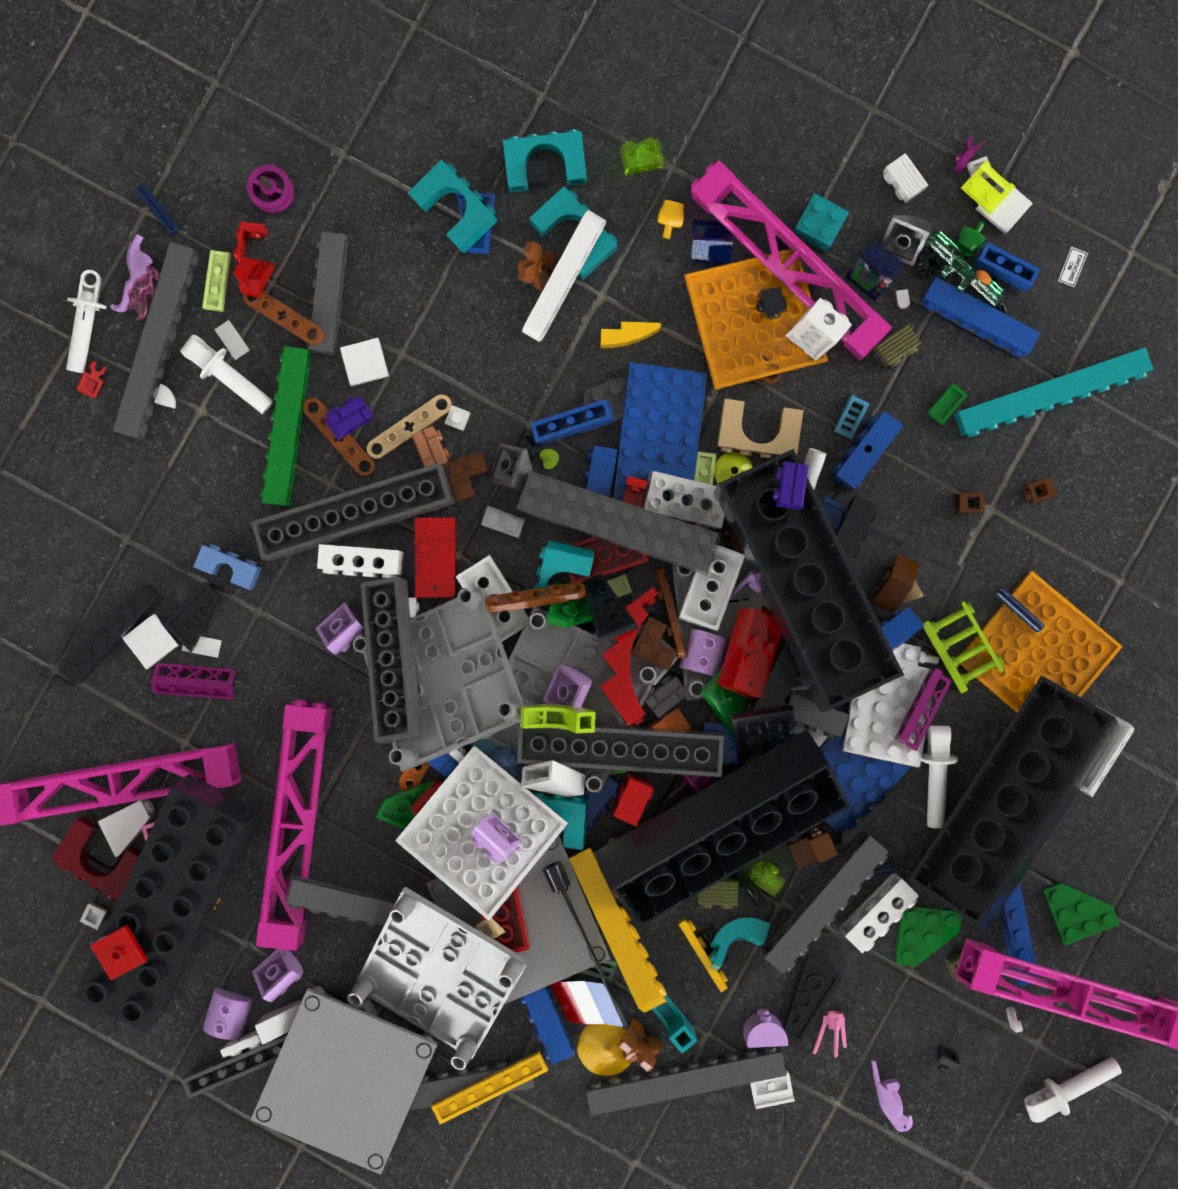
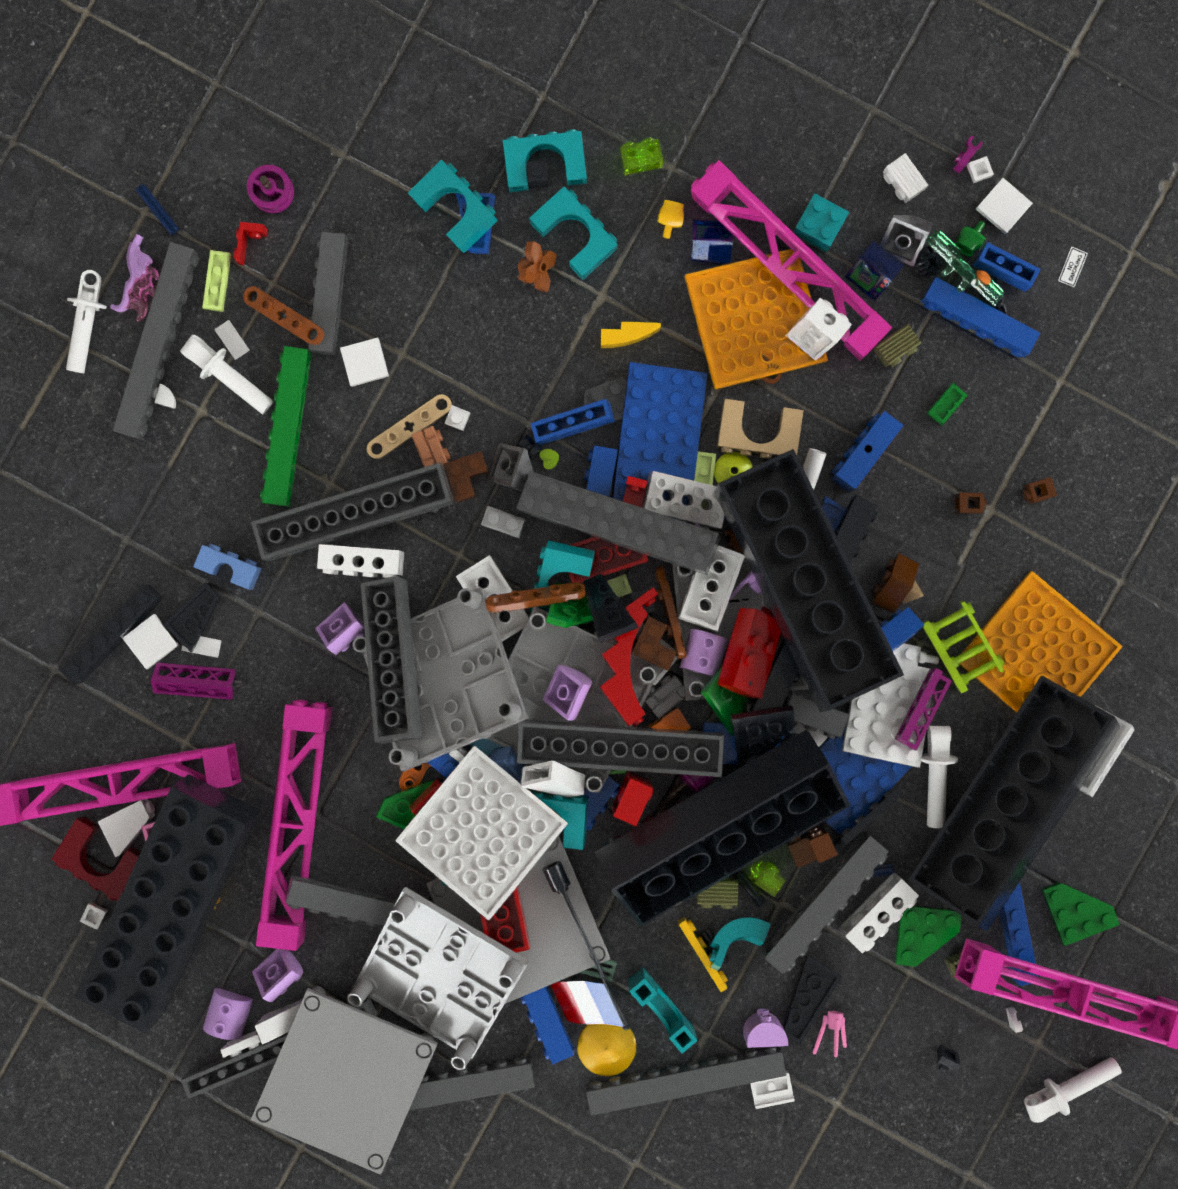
red plate [75,361,106,399] -> none
red plate [90,925,148,980] -> none
red slope [233,257,275,298] -> none
dark orange piece [303,398,376,477] -> none
dark purple brick [325,396,373,440] -> none
white plate [409,598,419,618] -> none
red brick [415,518,457,598] -> none
yellow tile [431,1051,548,1124] -> none
lavender brick [471,814,523,863] -> none
tan slope [474,918,505,939] -> none
lime arch [520,704,596,733] -> none
white beam [522,210,606,342] -> none
yellow brick [569,848,667,1013] -> none
dark orange plant [619,1018,663,1072] -> none
black brick [756,287,786,320] -> none
dark purple brick [773,462,809,510] -> none
medium azure slope [834,394,869,439] -> none
lavender animal [871,1059,913,1132] -> none
white piece [895,289,910,309] -> none
teal brick [954,347,1153,438] -> none
neon yellow plate [961,160,1016,214] -> none
dark blue axle [995,587,1045,632] -> none

